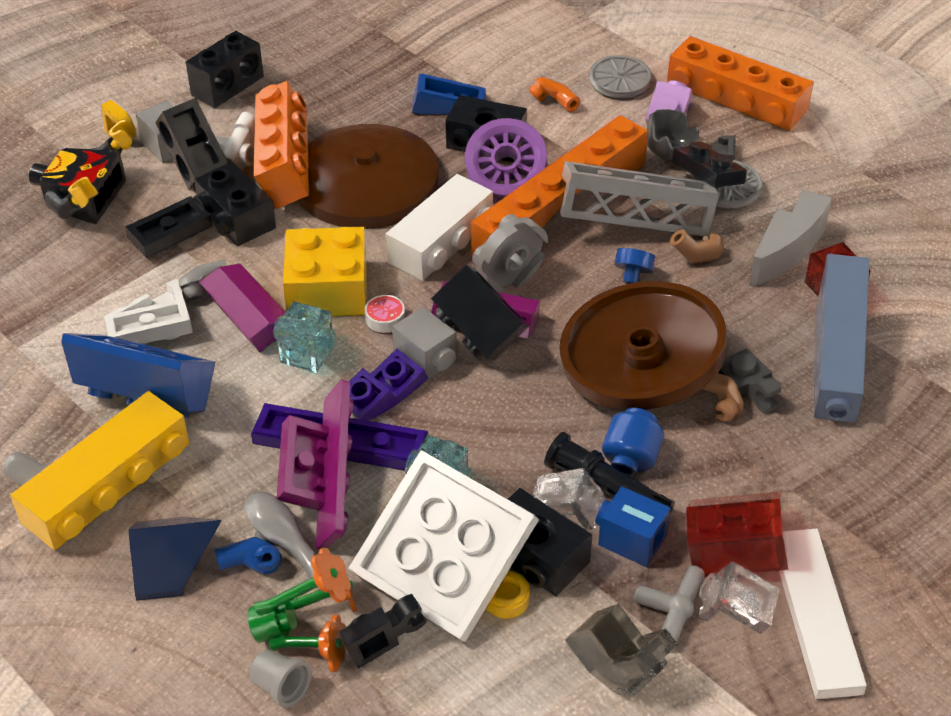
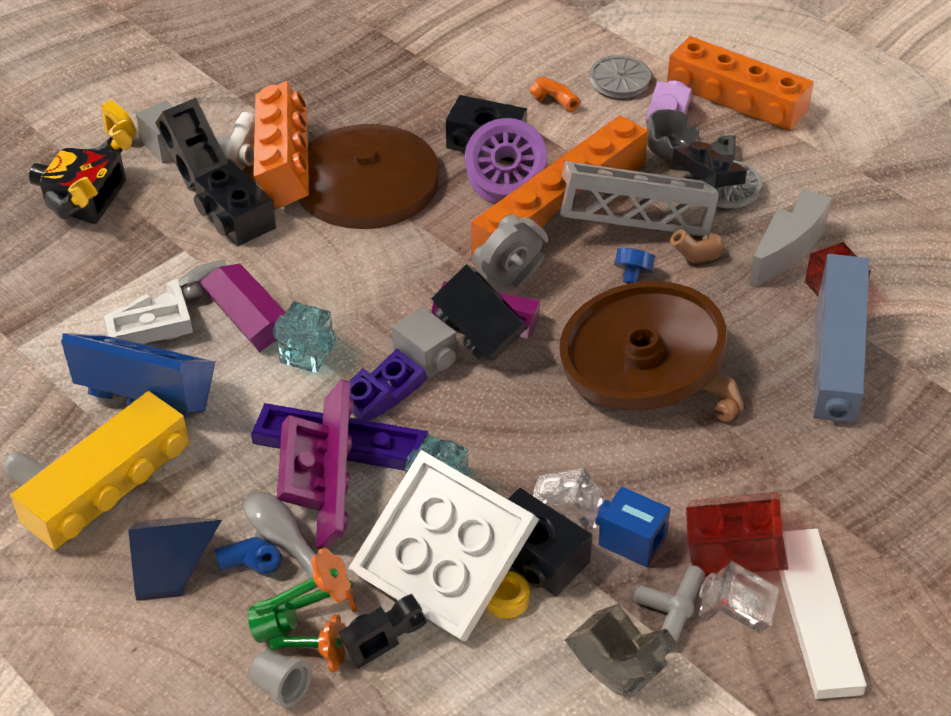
black plate [125,196,212,258] -> none
black brick [185,31,264,109] -> none
yellow brick [283,227,367,318] -> none
tile [365,295,405,333] -> none
white brick [385,174,493,281] -> none
blue slope [412,74,486,114] -> none
black pin [544,432,675,514] -> none
blue head [601,408,664,476] -> none
dark grey plate [718,348,781,413] -> none

